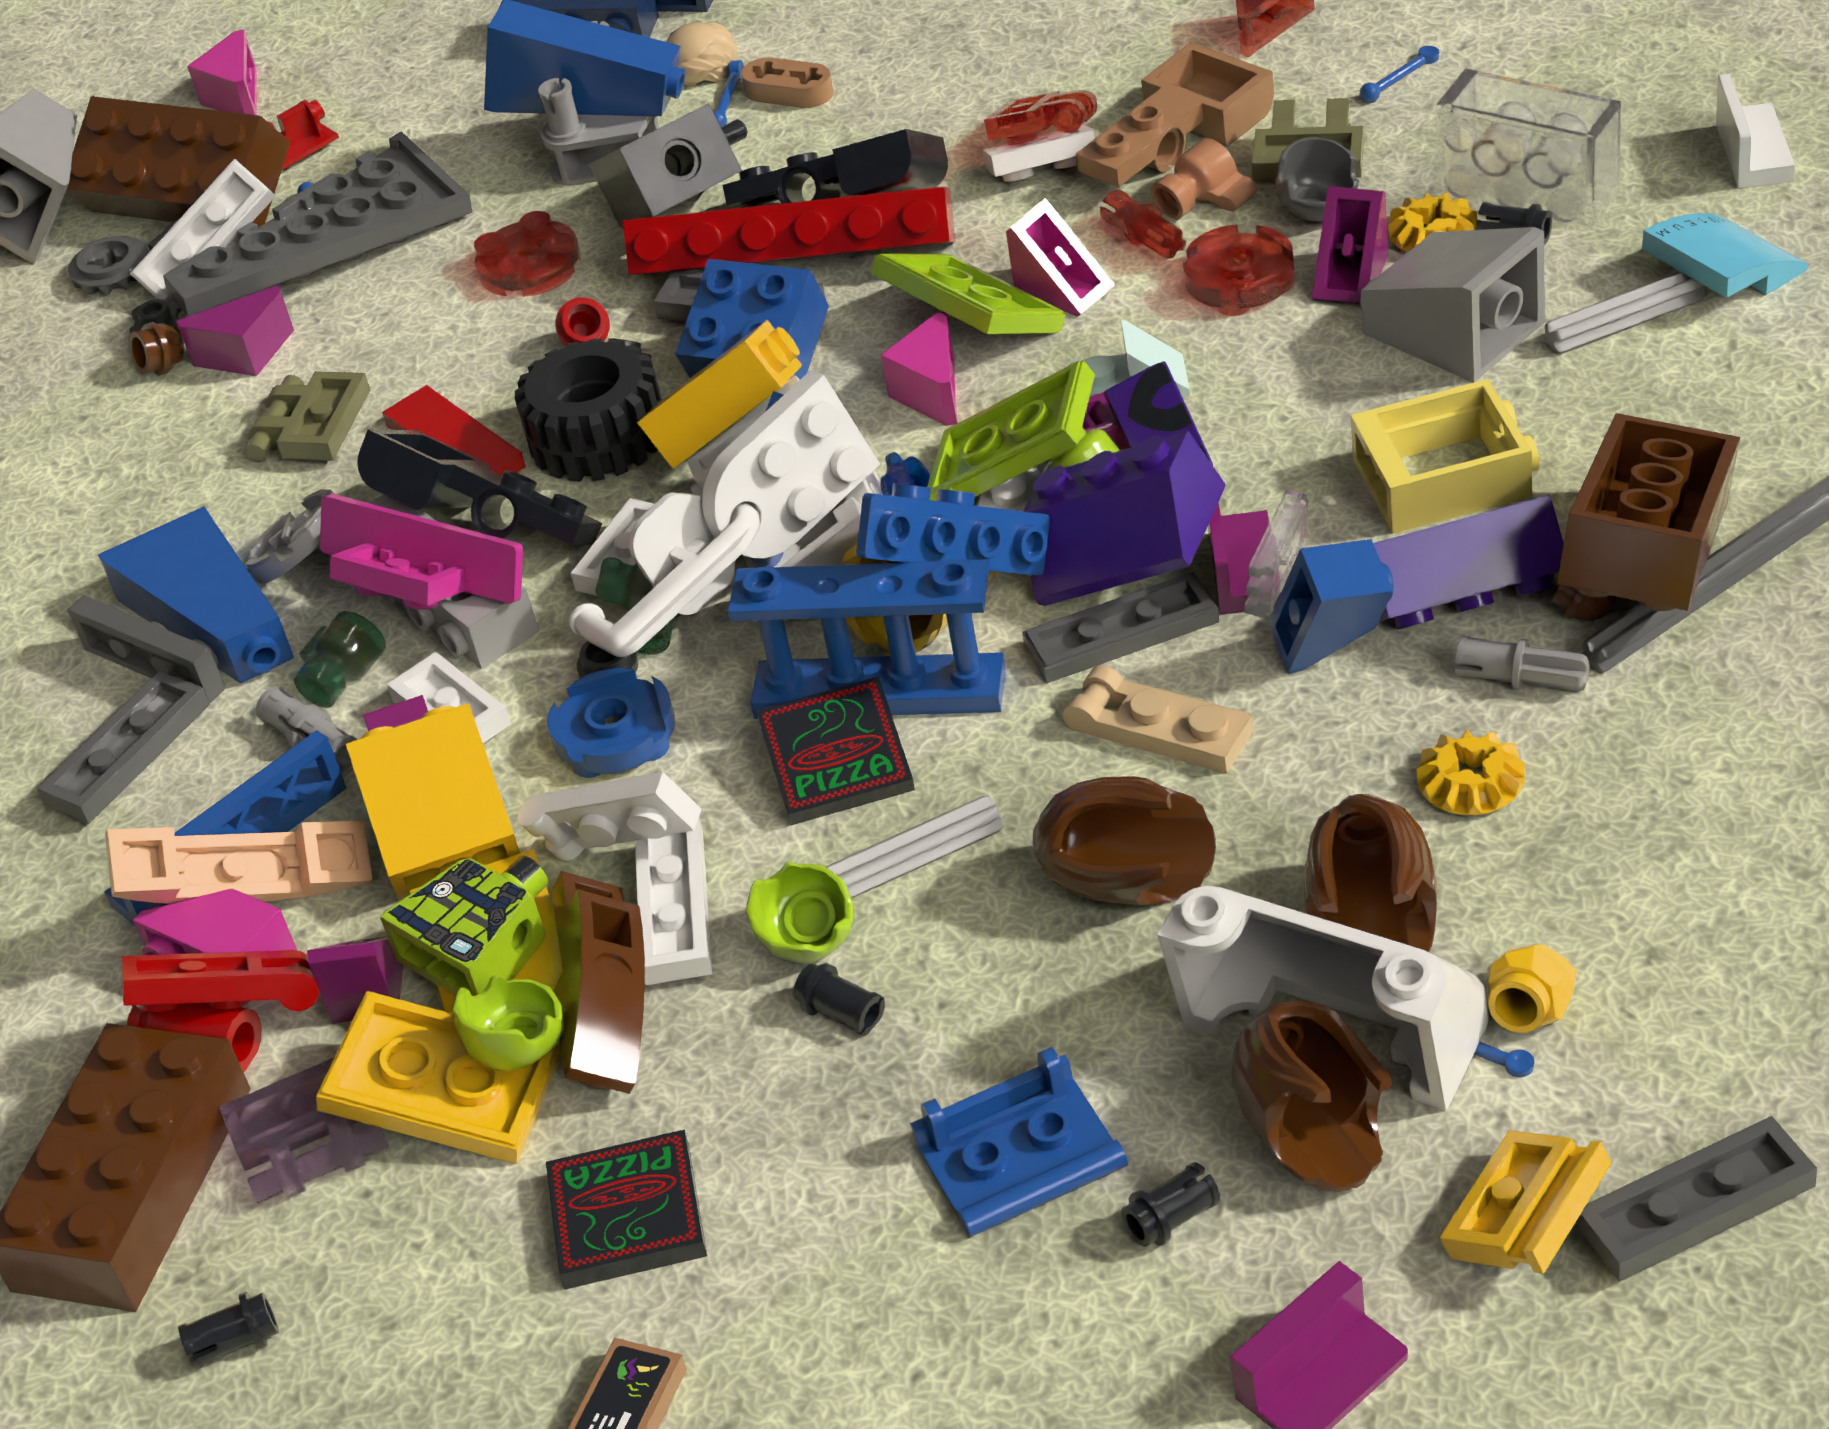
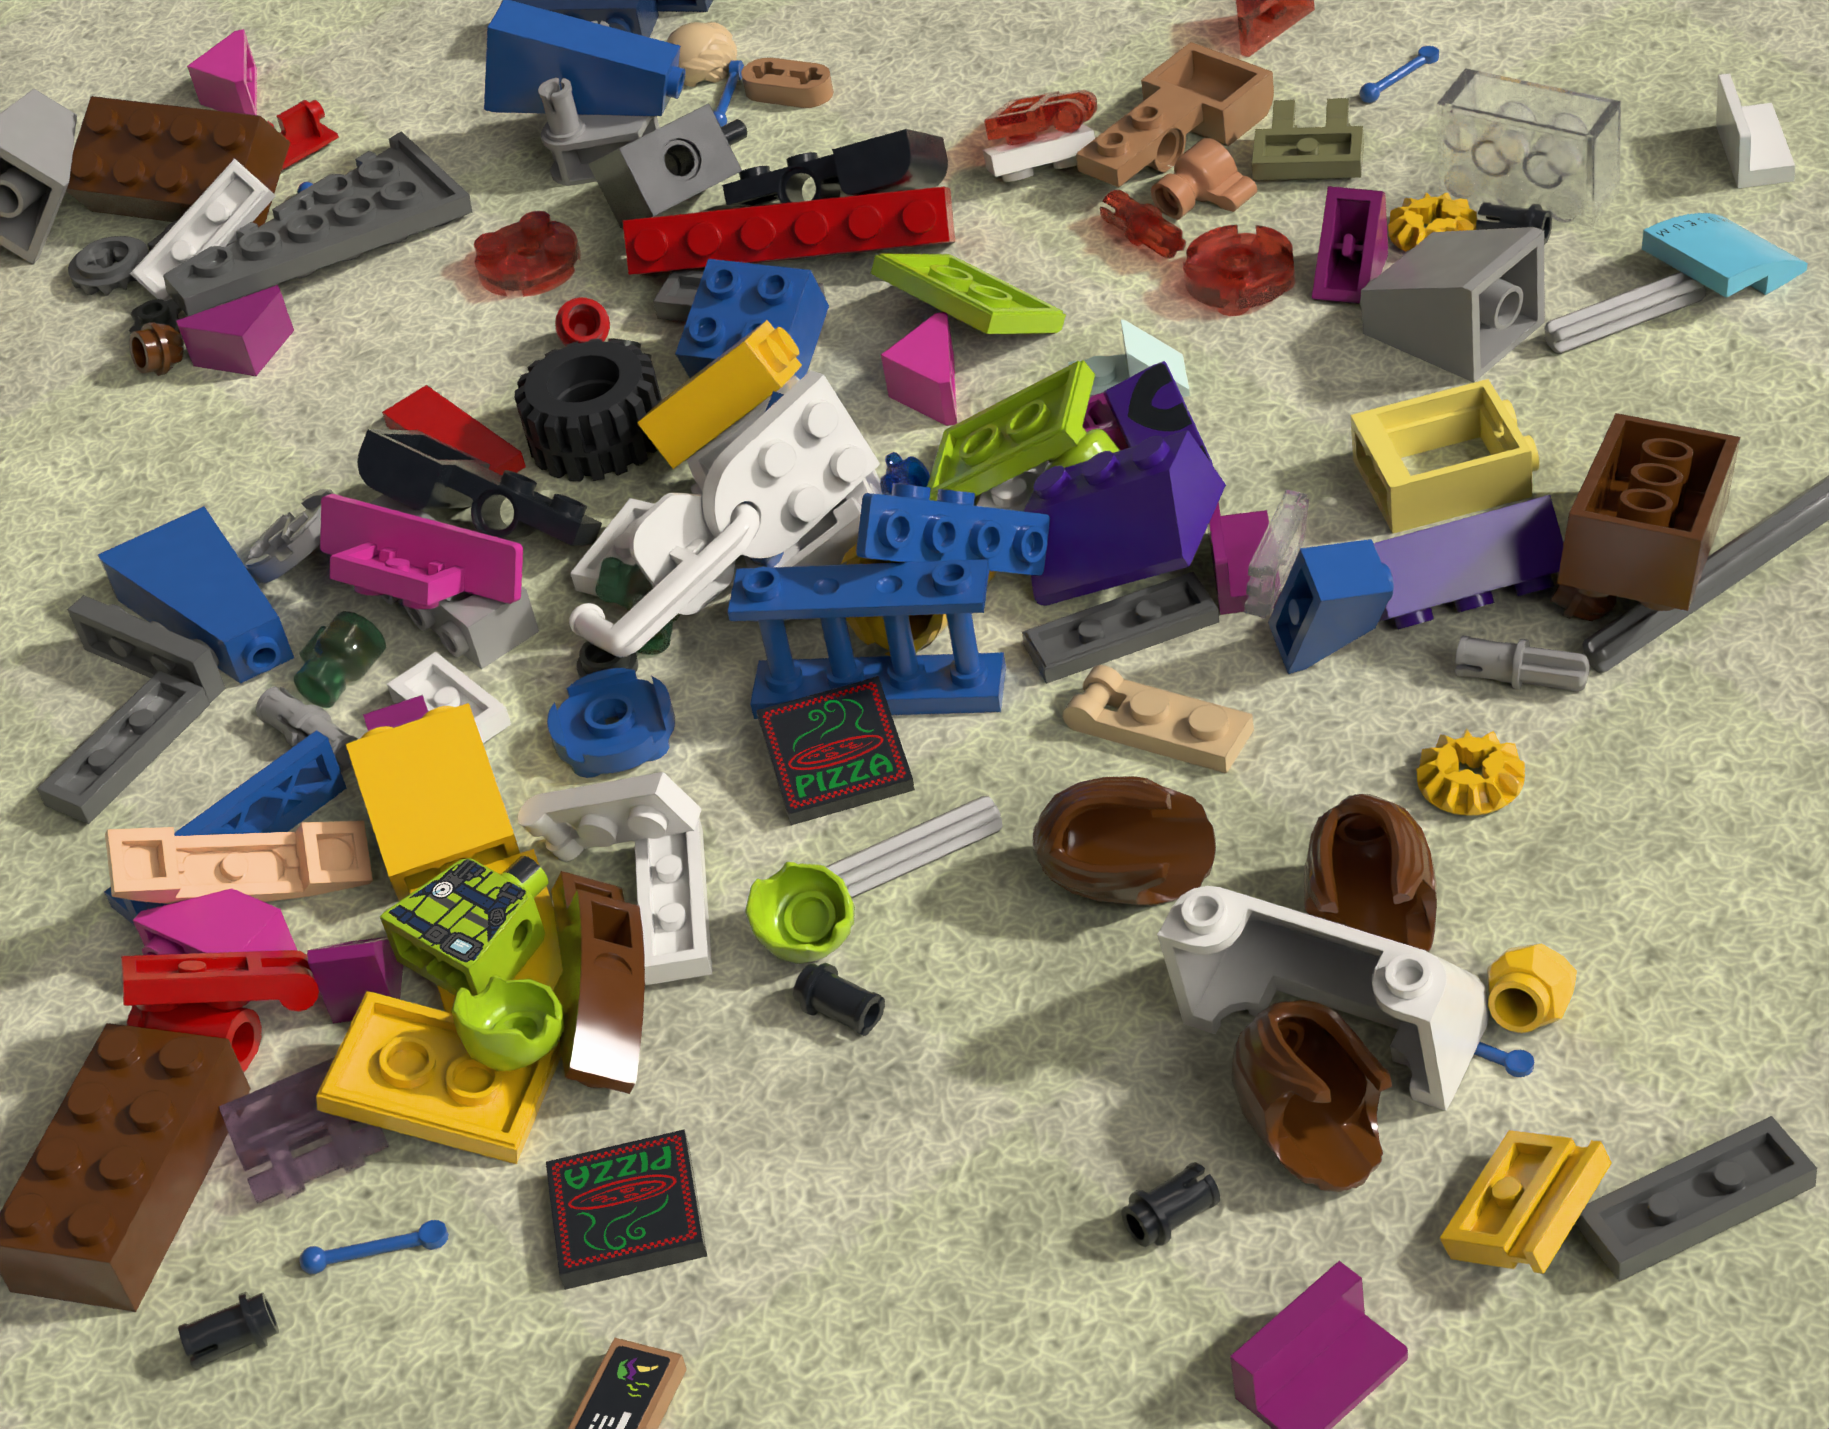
olive plate [245,371,370,462] -> none
blue piece [910,1047,1128,1238] -> none
dark pink slope [1006,198,1115,317] -> none
dark grey hair [1275,137,1359,222] -> none
none -> blue hinge [299,1220,449,1274]

